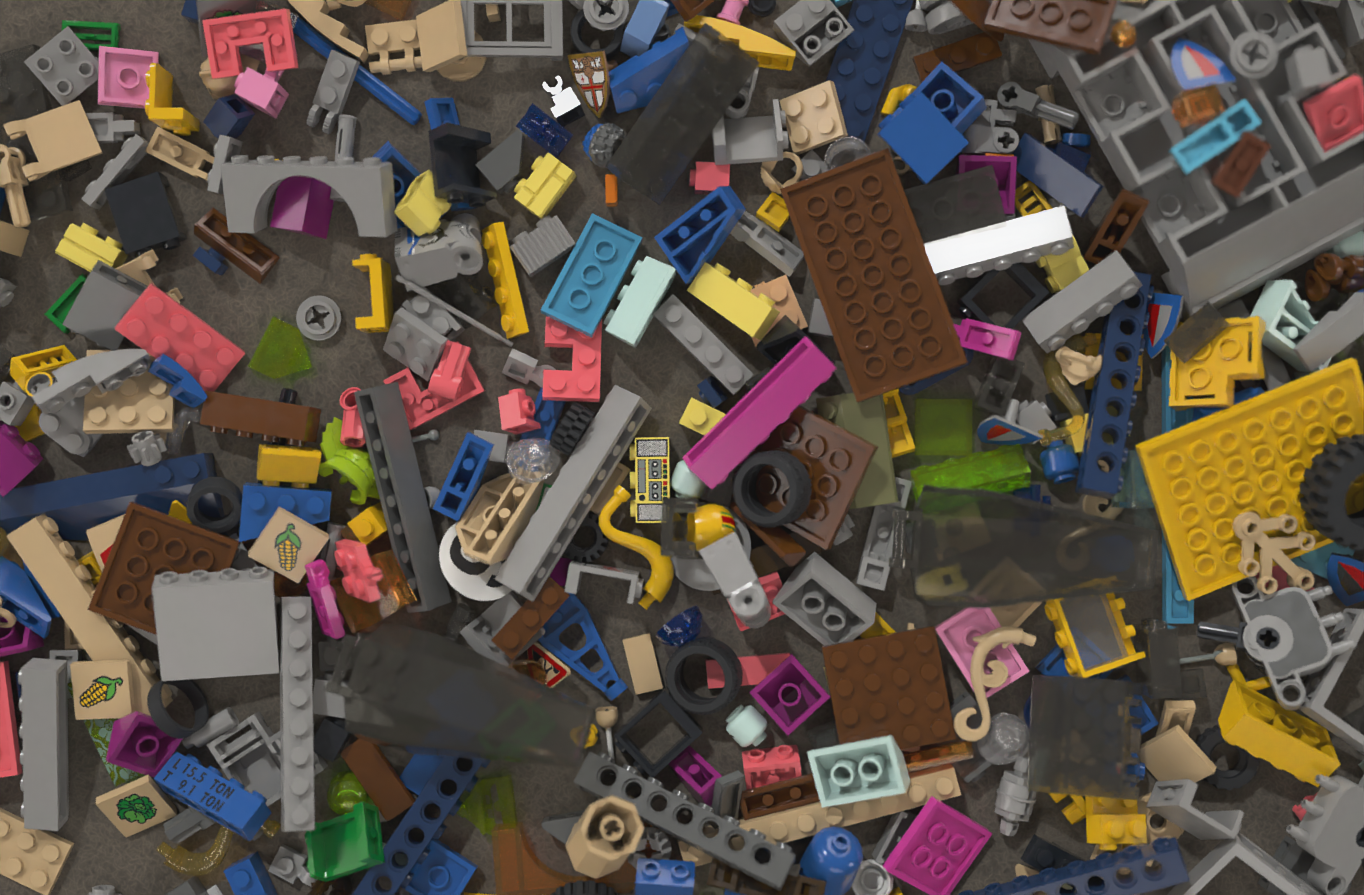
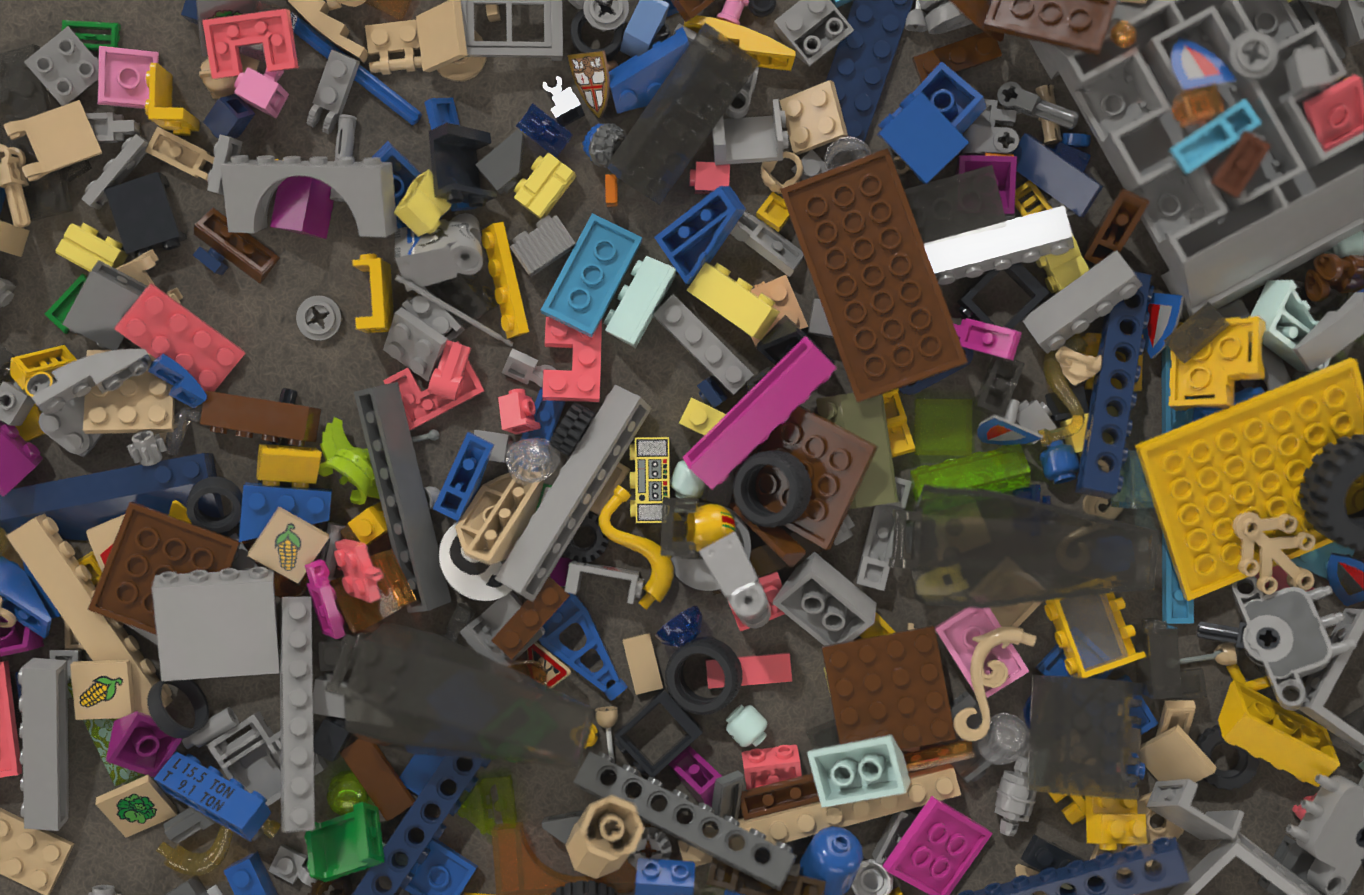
clear neon green slope [248,316,312,379] -> none
coral piece [340,387,366,448] -> none
magenta slope [749,654,830,735] -> none
yellow arm [881,84,917,117] -> none

